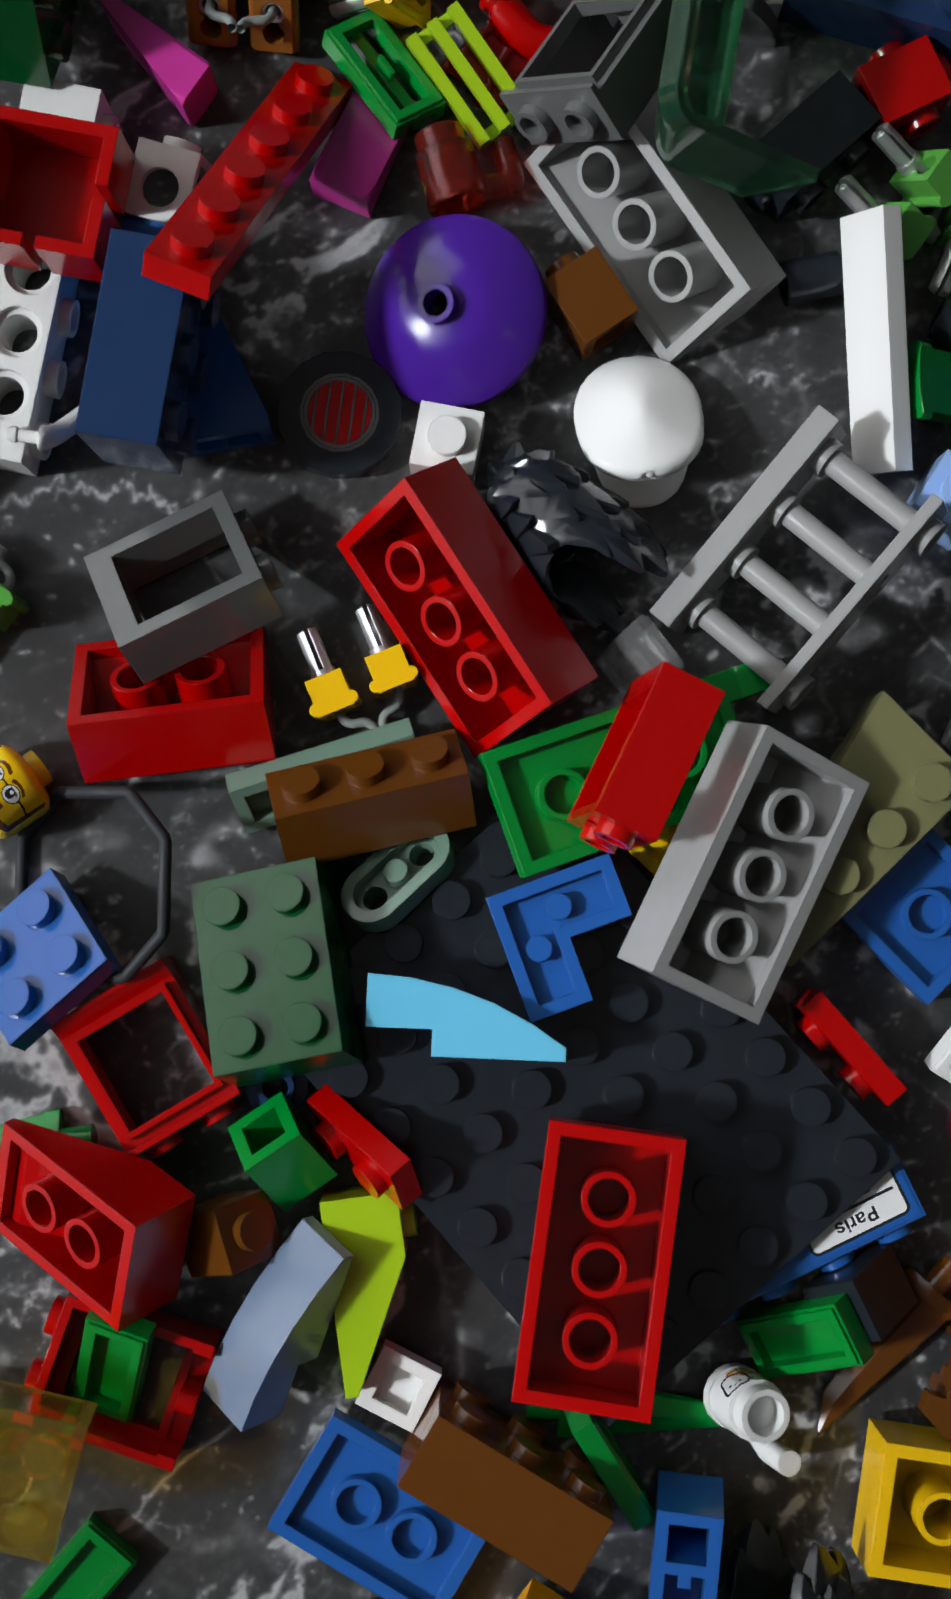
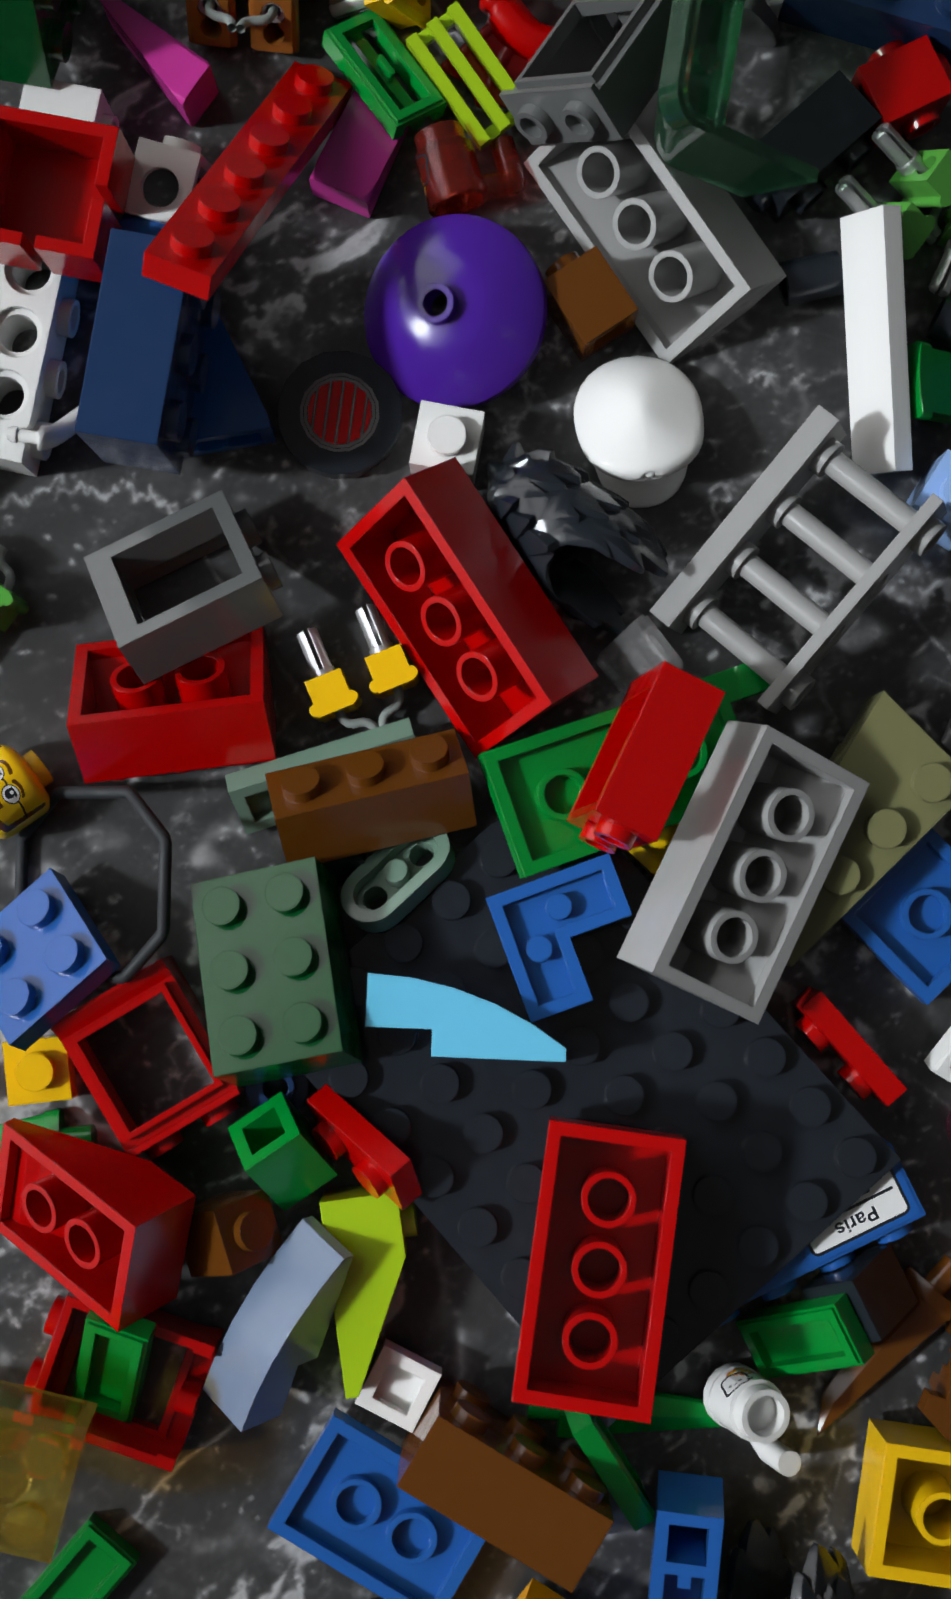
none -> yellow plate [2,1035,78,1106]

